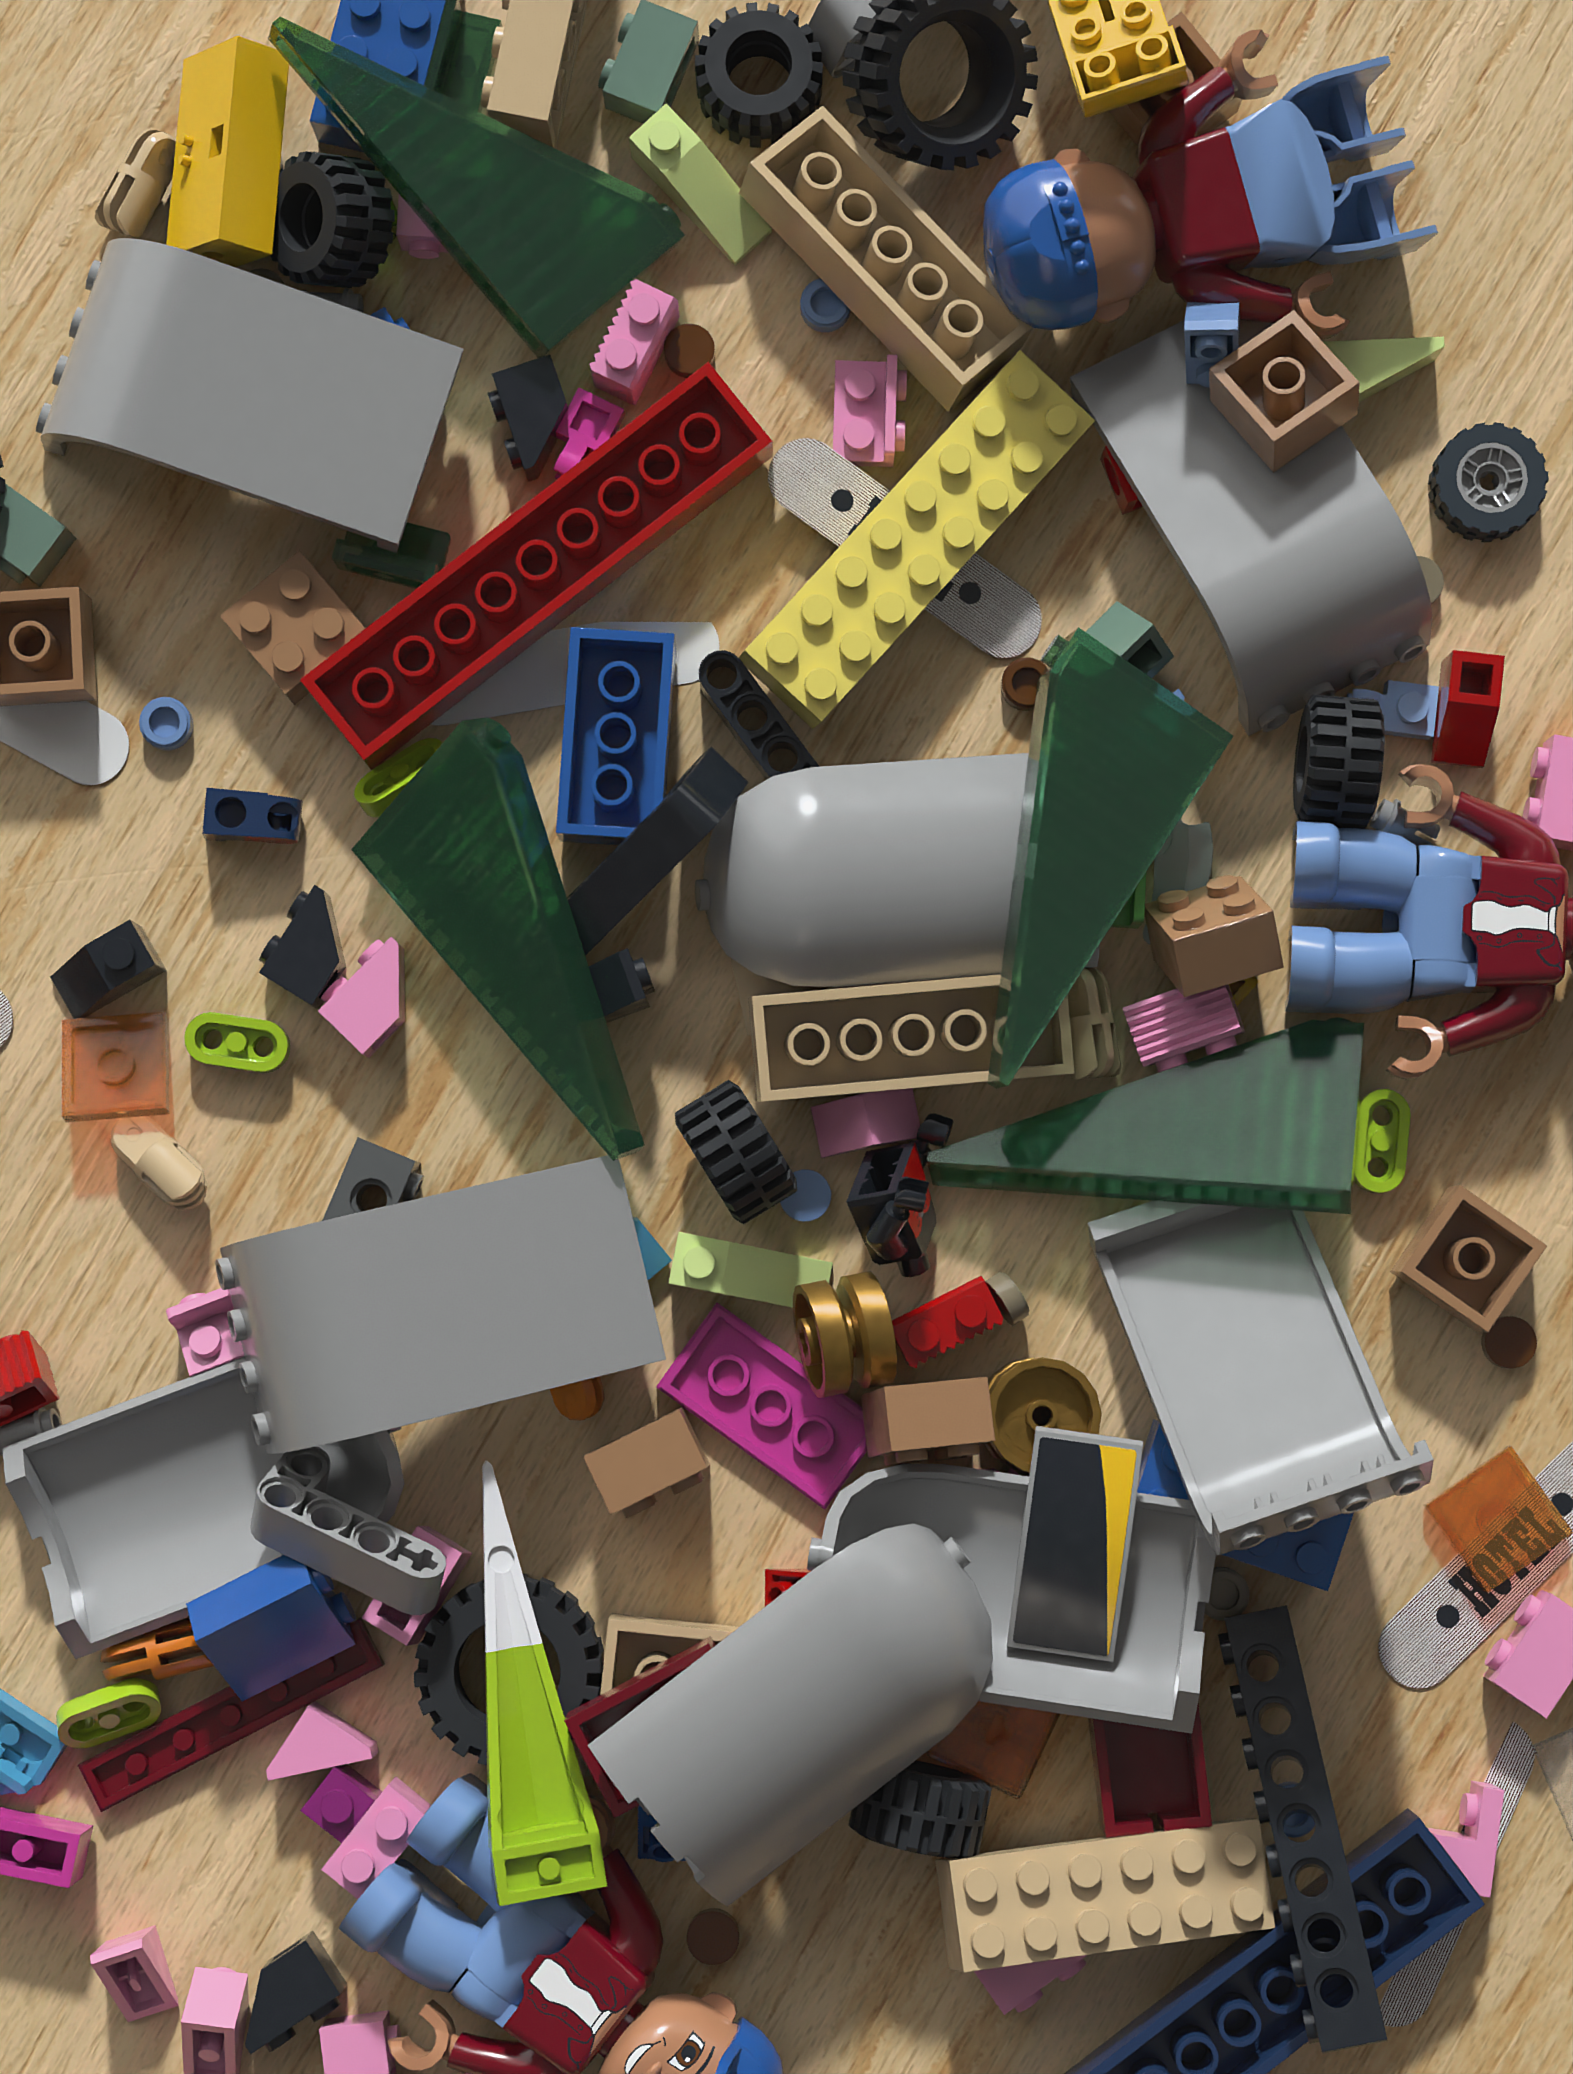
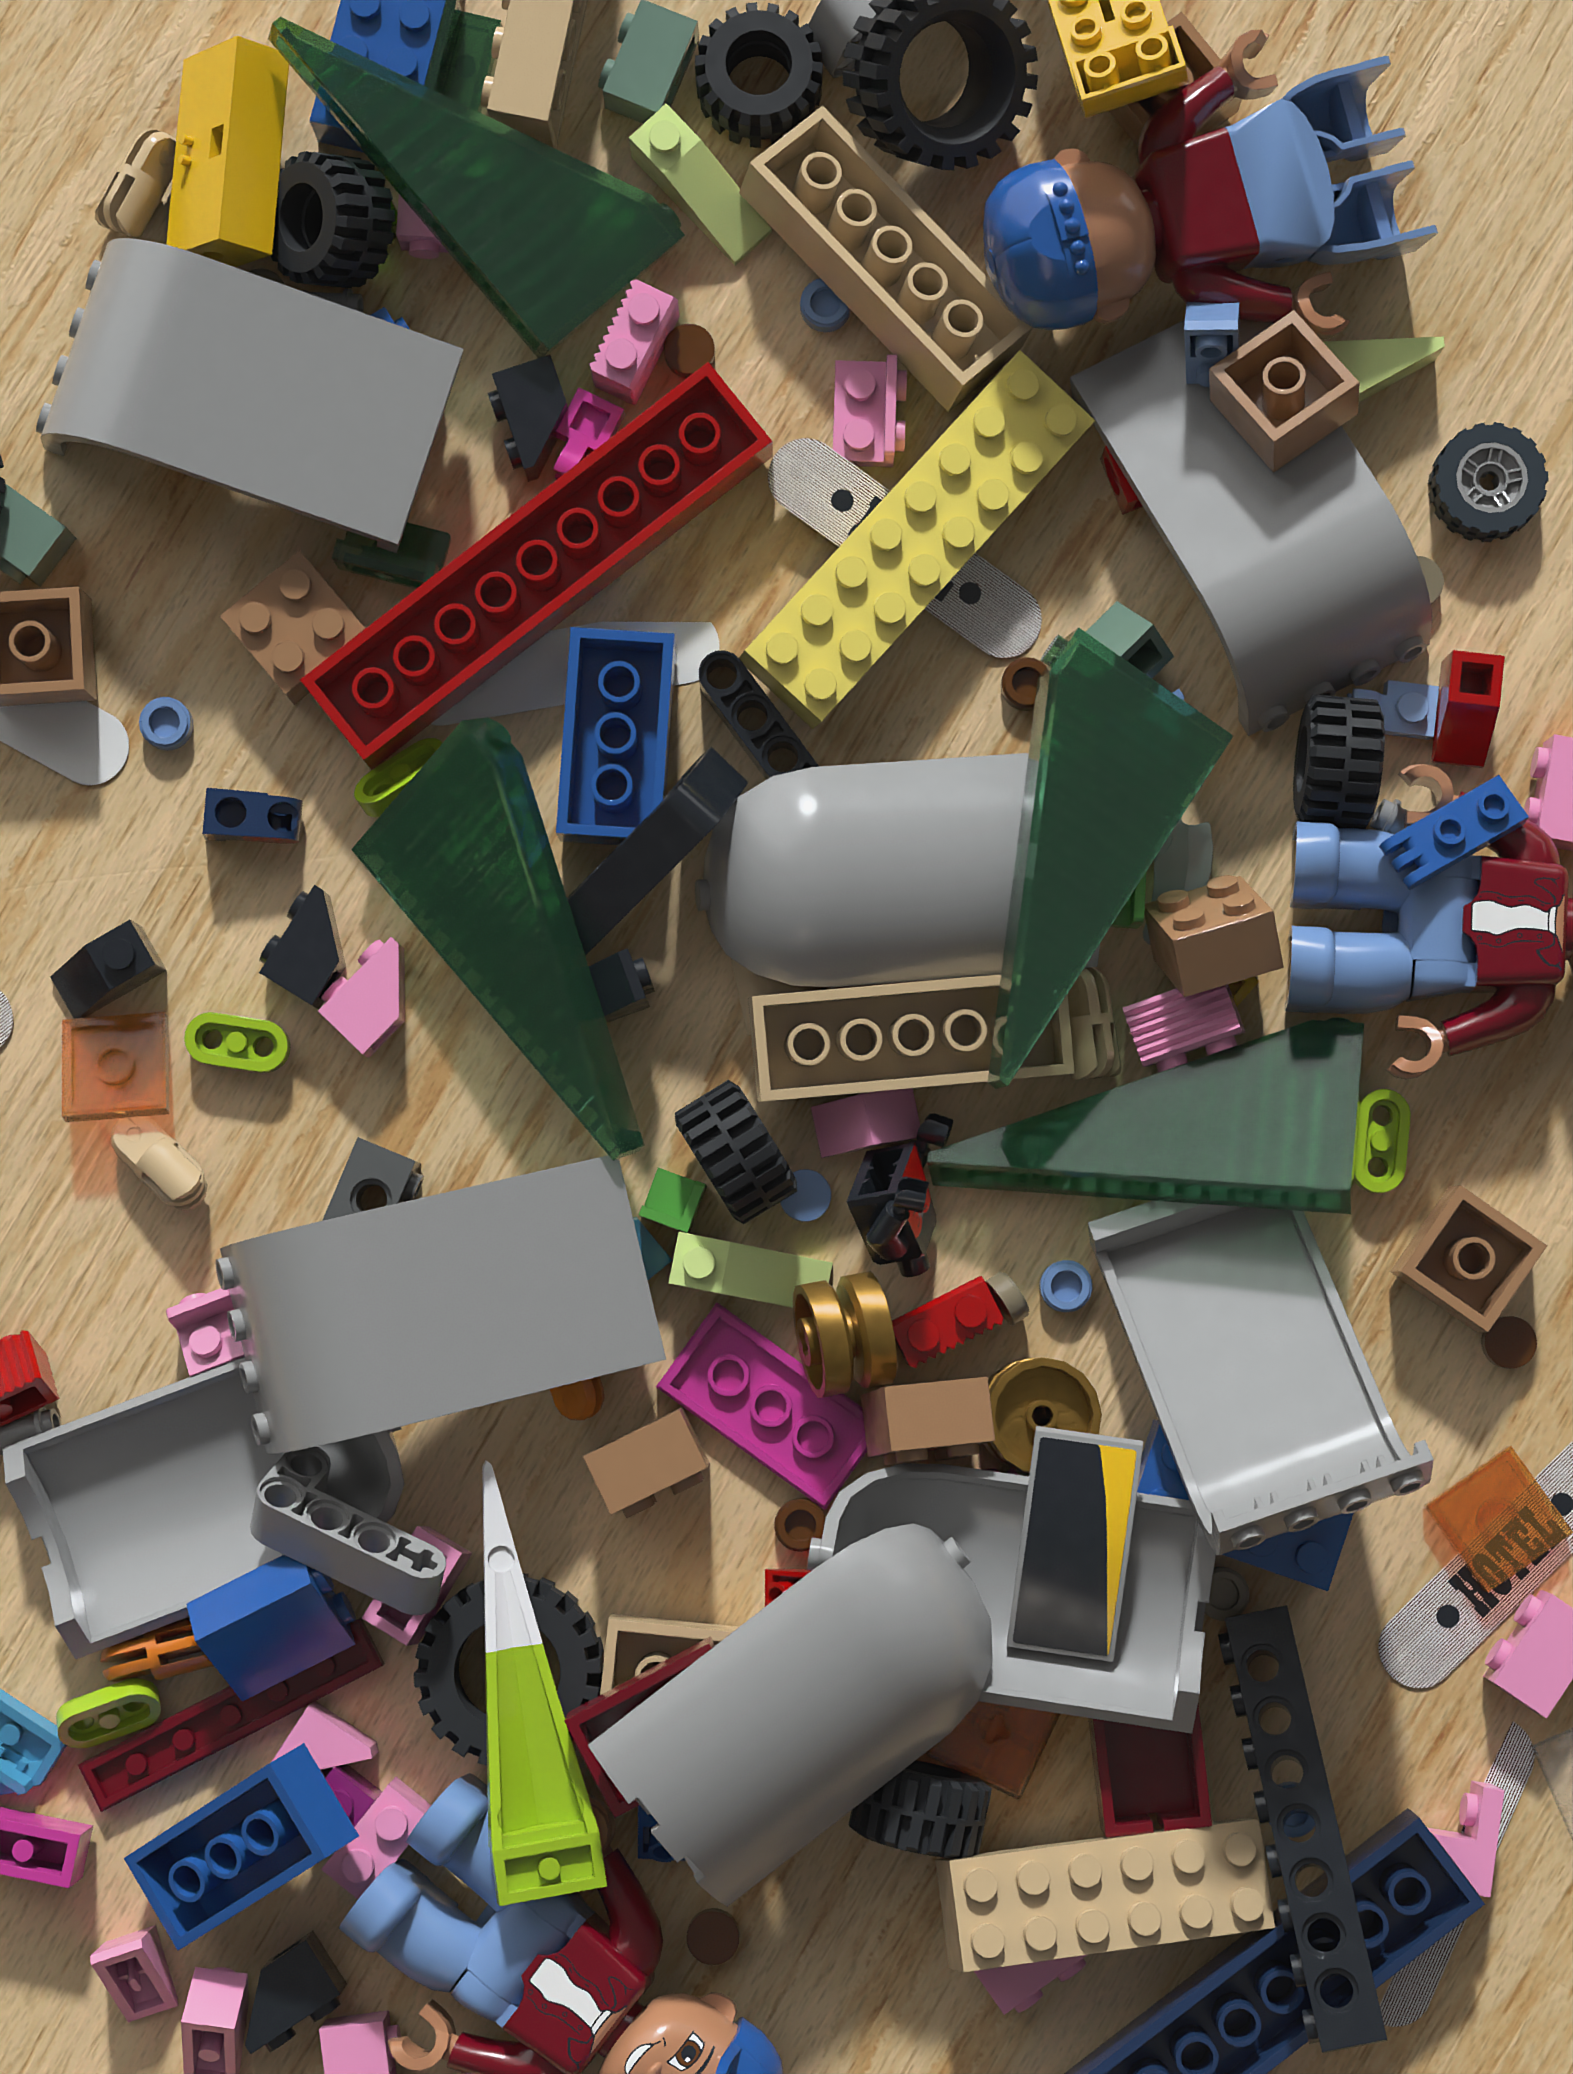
none -> blue brick [124,1743,359,1951]
none -> bright green panel [638,1168,707,1234]
none -> reddish brown tile [774,1498,826,1552]
none -> medium blue tile [1039,1260,1092,1312]
none -> blue hinge [1379,775,1529,890]

